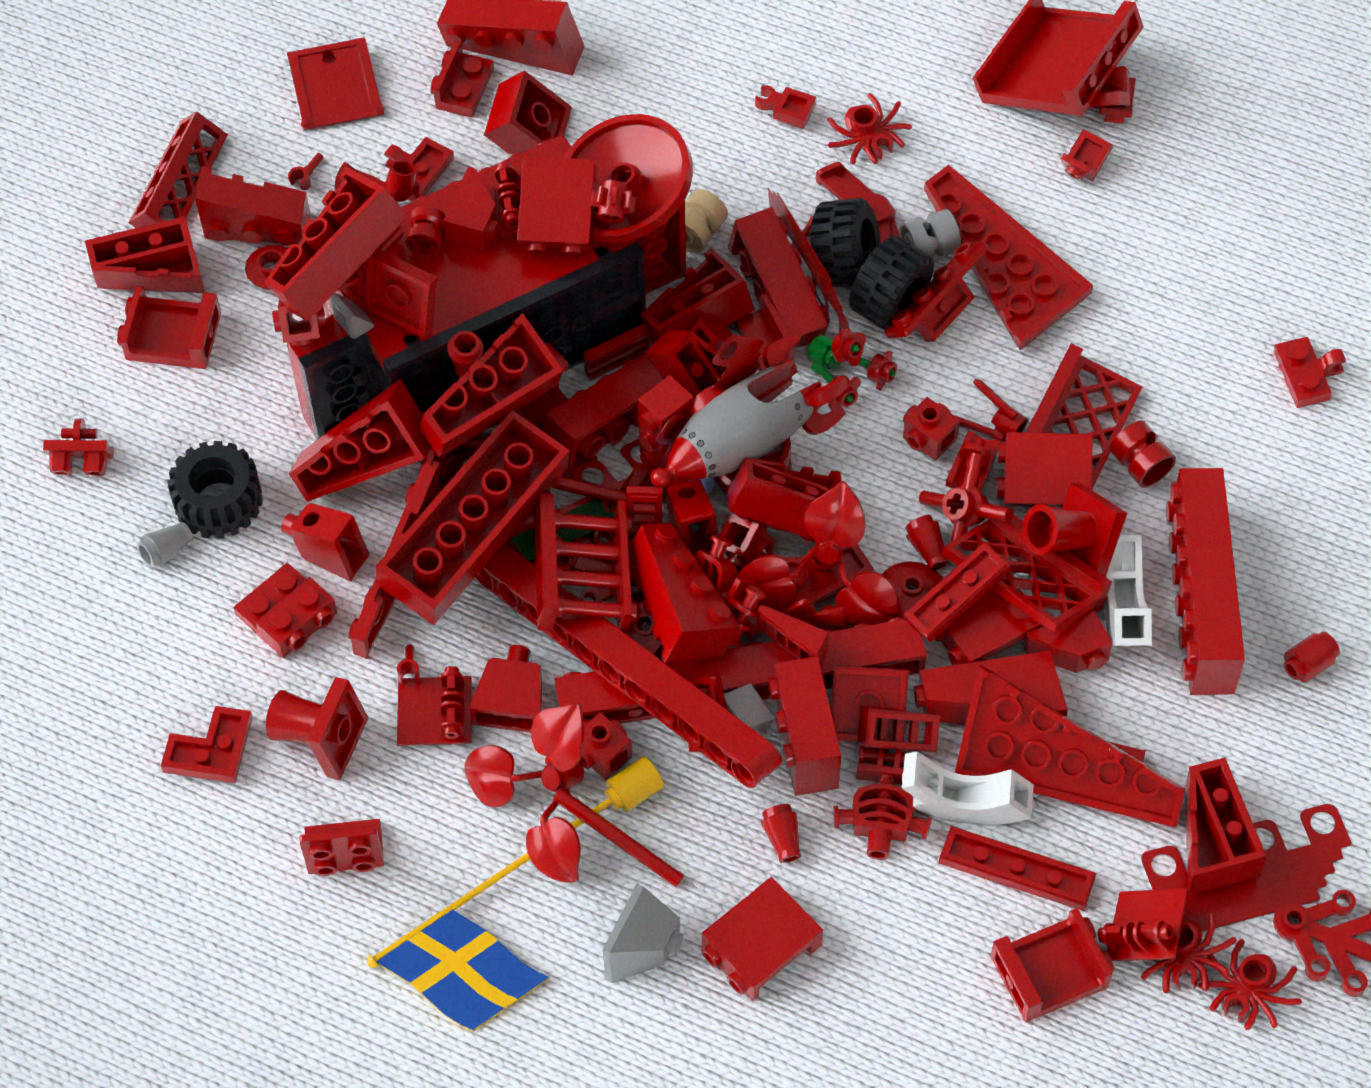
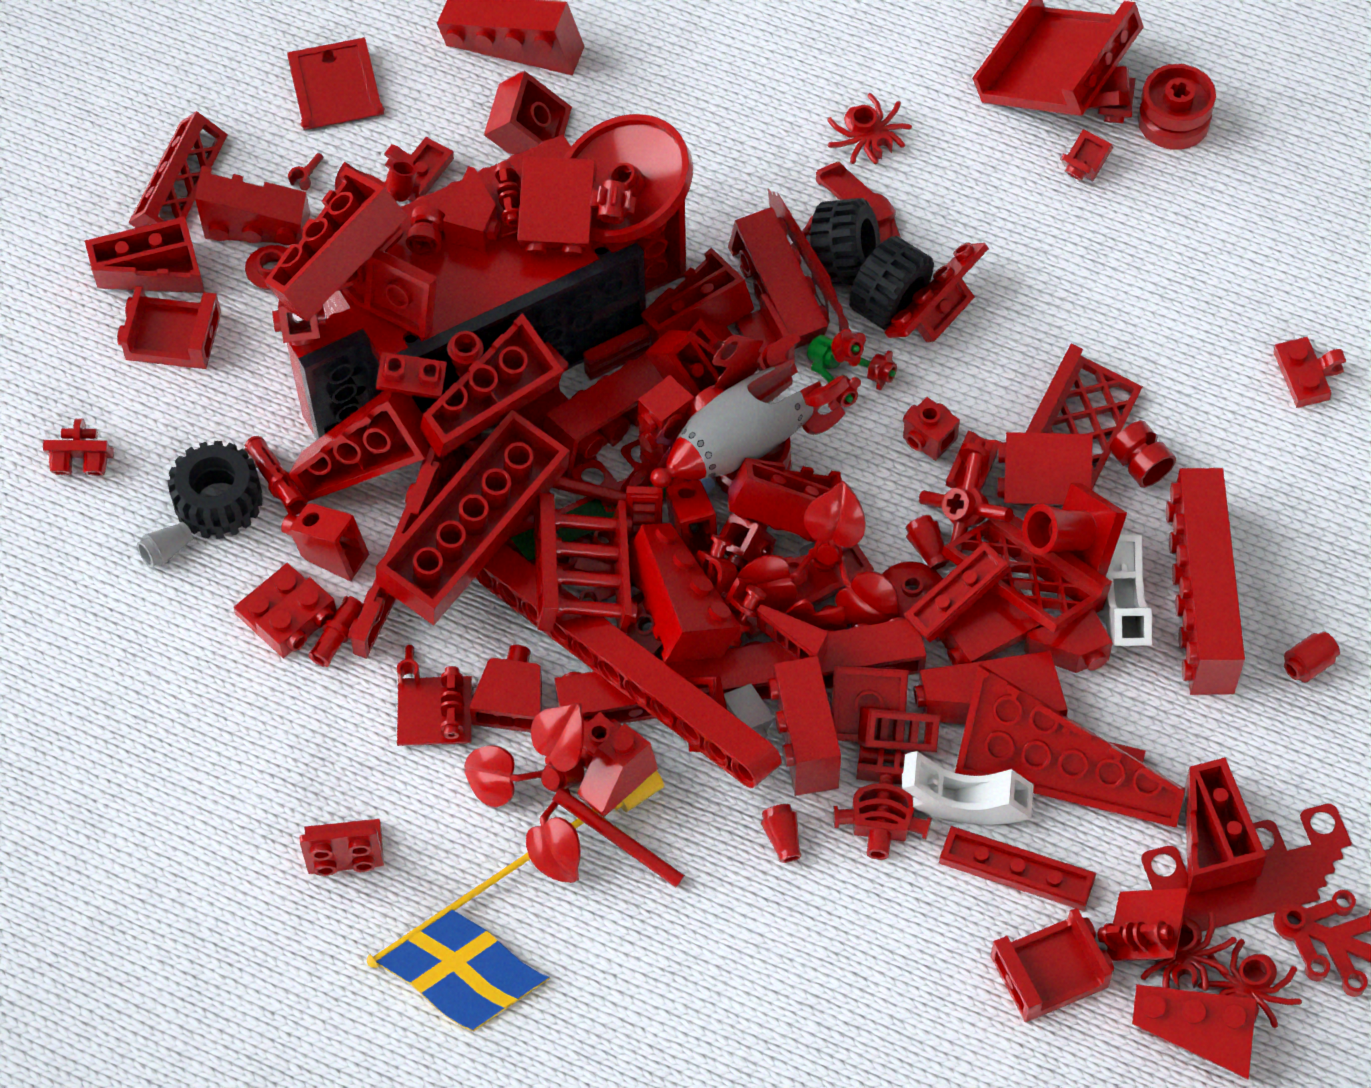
red plate [161,706,253,783] -> none
red plant [266,677,369,780] -> none
light grey slope [330,293,374,339] -> none
red bracket [430,40,494,118] -> none
light grey slope [603,884,684,983] -> none
tan wheel [685,189,728,253] -> none
red panel [701,876,823,1001] -> none
red plate [755,85,816,129] -> none
light grey wheel [900,209,961,258] -> none
red wing [924,164,1093,350] -> none
red plant [954,379,1028,442] -> none
none -> red pin [244,436,307,515]
none -> red pin [308,596,363,667]
none -> red hips [376,351,447,399]
none -> red slope [577,723,658,817]
none -> red wedge [1132,984,1257,1081]
none -> red wheel [1138,64,1216,150]

